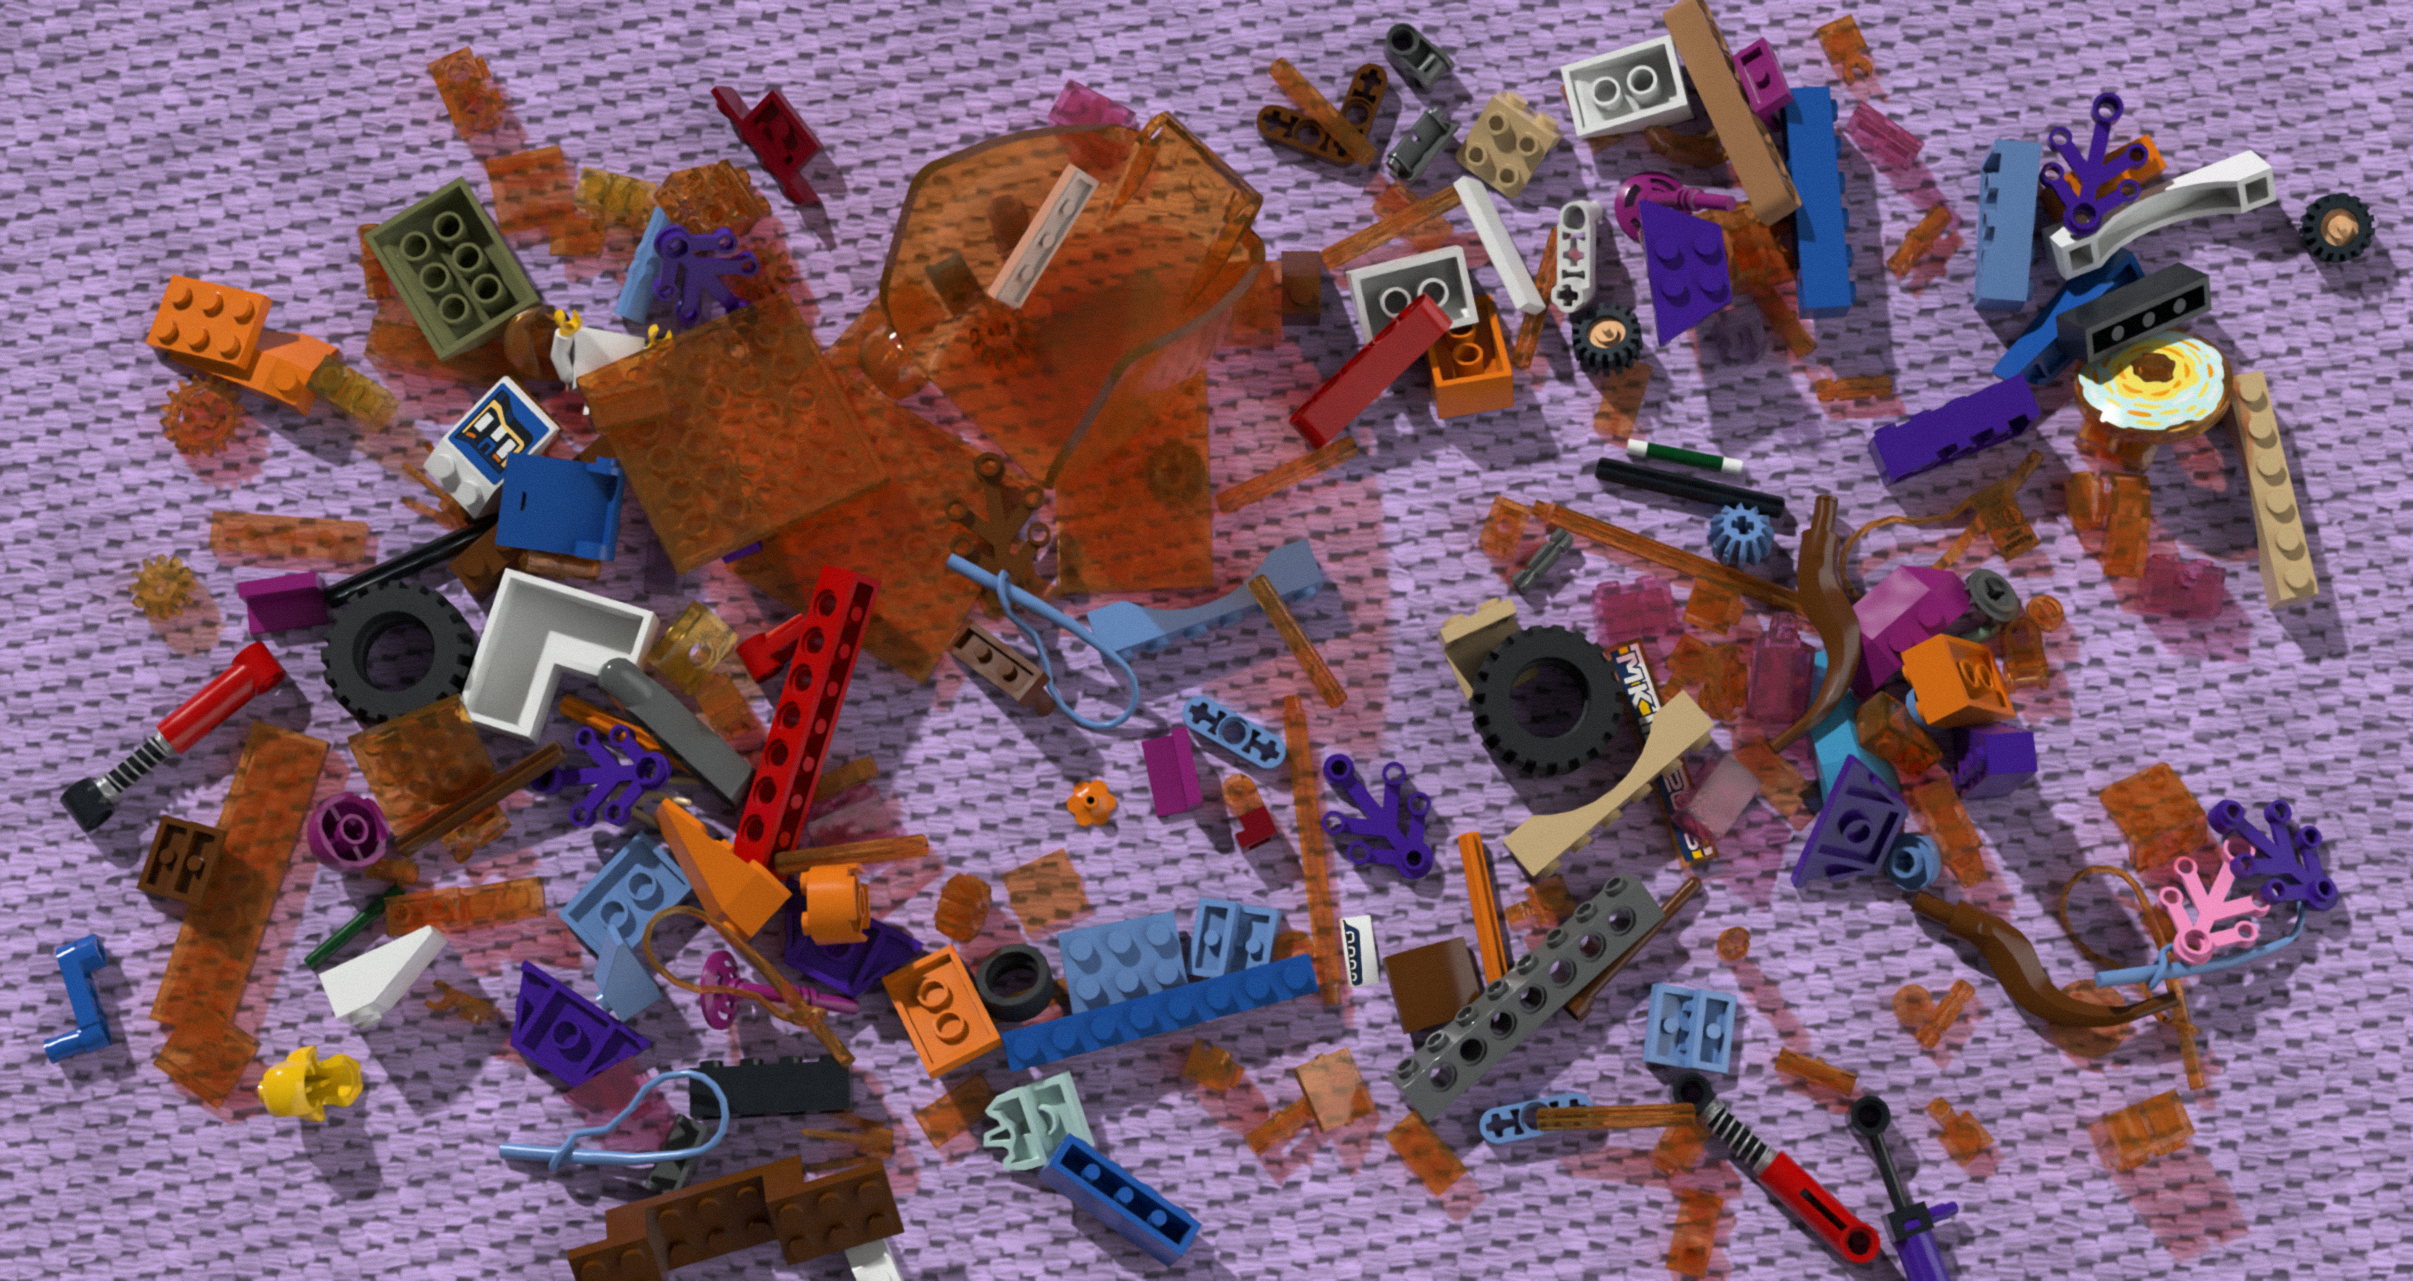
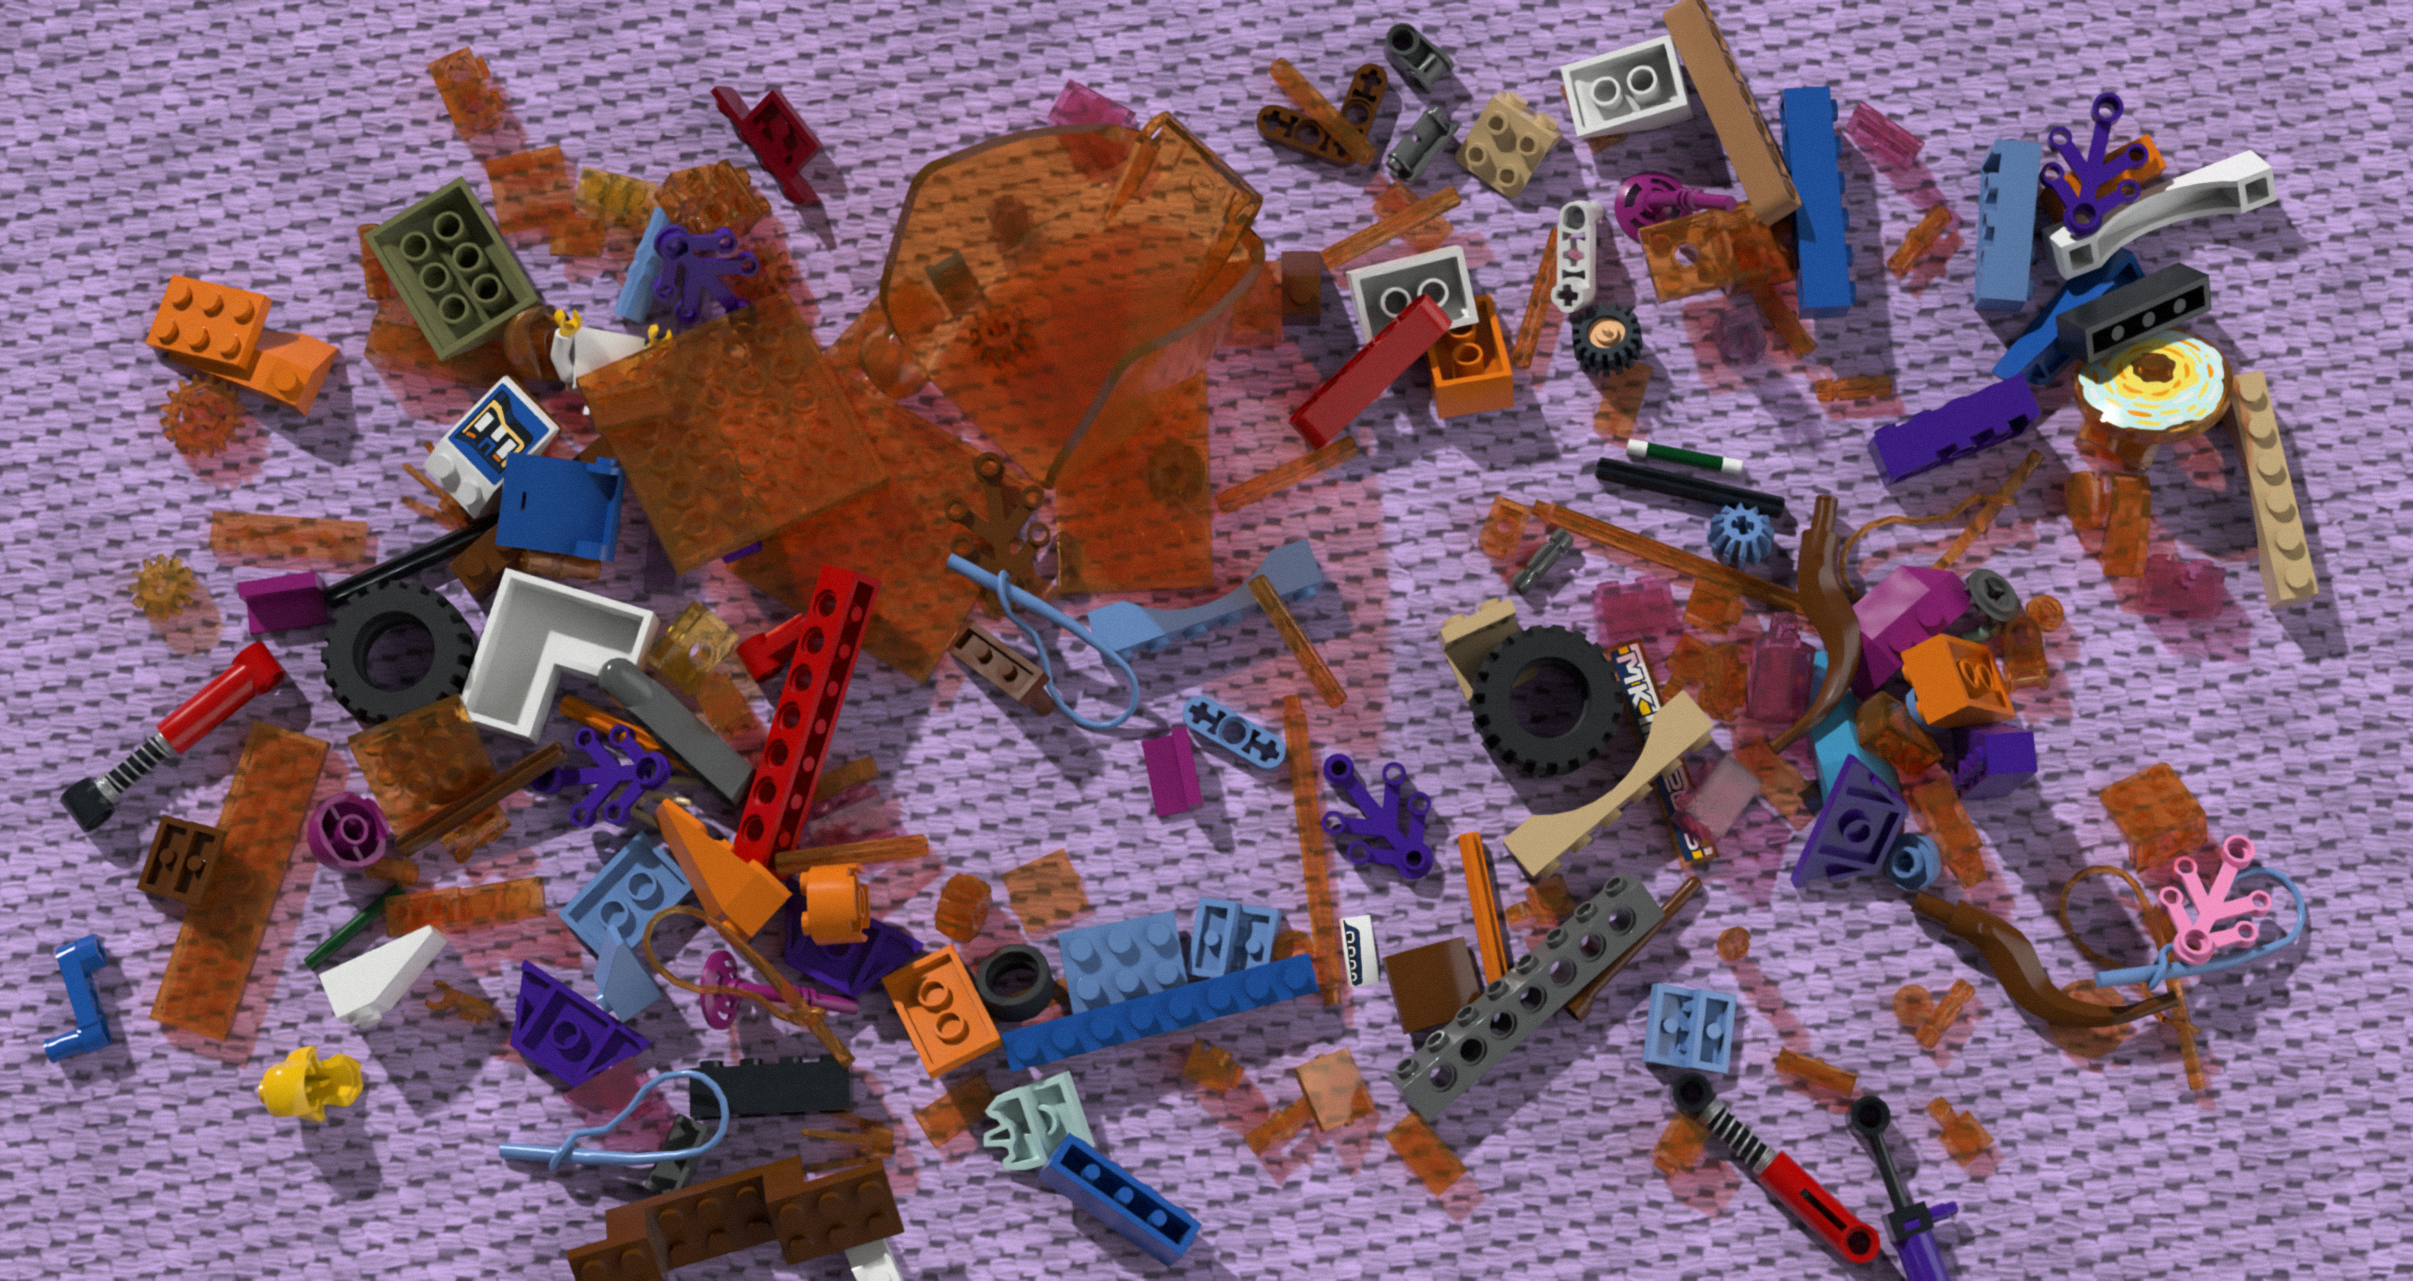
clear orange plate [153,999,263,1110] -> none
clear yellow brick [306,354,401,435] -> none
white tile [987,163,1100,311] -> none
orange plant [1066,780,1116,827] -> none
leg [1222,774,1278,854] -> none
white tile [1453,176,1546,315] -> none
medium blue beam [1479,1093,1594,1145] -> none
clear orange axle [1536,1103,1696,1131] -> none
dark purple wing [1637,200,1732,347] -> none
clear orange piece [1643,125,1729,169] -> none
clear orange slope [1665,1186,1724,1279] -> none
magenta panel [1732,37,1794,133] -> none
clear orange plate [1815,14,1873,86] -> none
clear orange tile [1969,479,2041,563] -> none
clear orange piece [2085,1088,2196,1173] -> none
dark purple plant [2208,800,2338,912] -> none
black wheel [2299,193,2375,263] -> none

